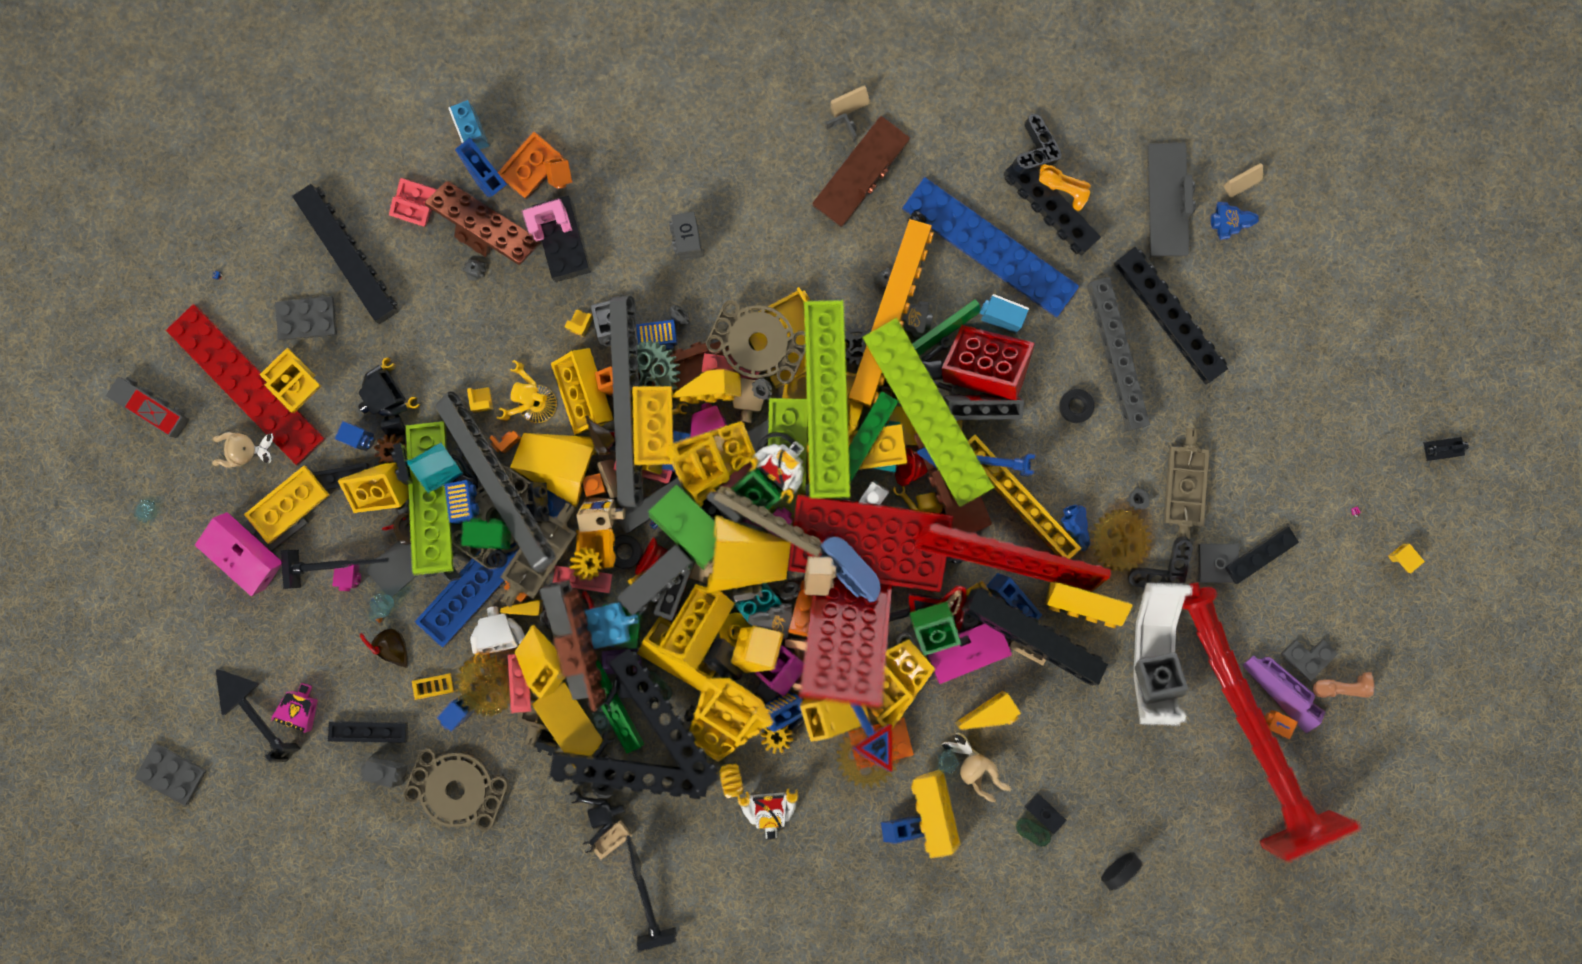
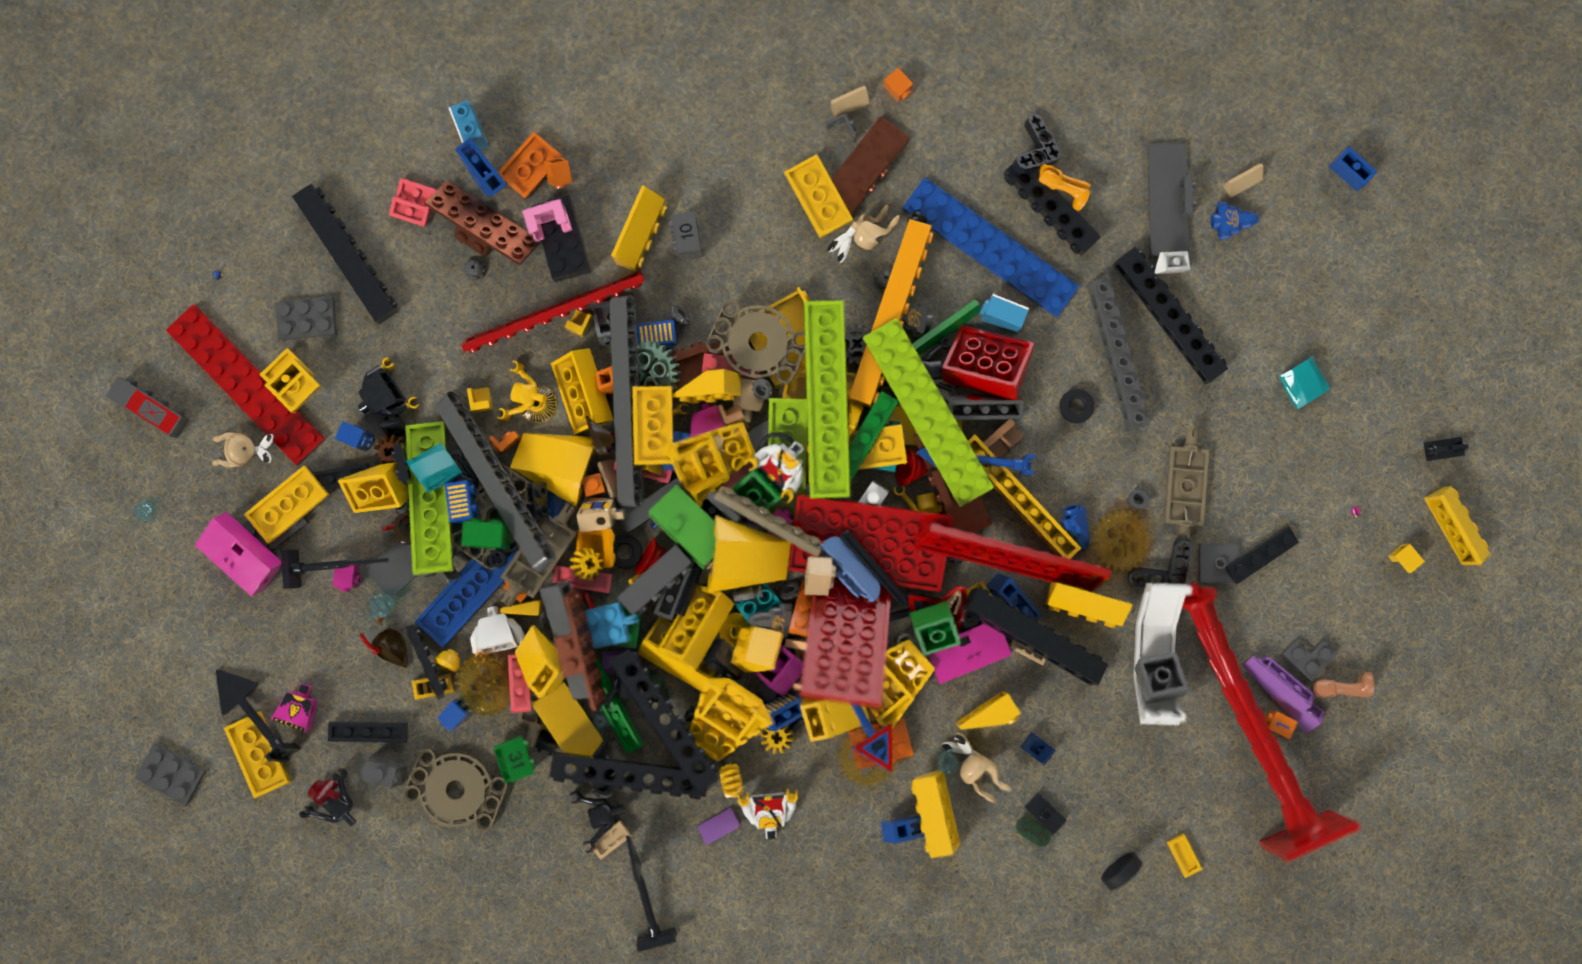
none -> yellow tile [224,711,292,799]
none -> black piece [299,768,357,827]
none -> dark red piece [308,779,340,806]
none -> black plate [405,624,447,700]
none -> yellow cone [434,649,460,673]
none -> red plate [461,271,645,353]
none -> green brick [493,736,535,783]
none -> yellow slope [611,185,668,272]
none -> black axle [675,561,703,616]
none -> medium lavender slope [697,807,740,845]
none -> medium nougat panel [718,404,751,433]
none -> yellow tile [784,154,853,239]
none -> tan hair [827,205,900,263]
none -> black axle [840,529,909,606]
none -> orange brick [883,68,913,102]
none -> medium nougat panel [983,419,1023,458]
none -> dark blue bracket [1020,732,1056,765]
none -> white slope [1155,251,1190,274]
none -> yellow tile [1166,833,1203,878]
none -> teal slope [1278,356,1330,409]
none -> blue brick [1329,146,1378,191]
none -> yellow slope [1424,486,1490,565]

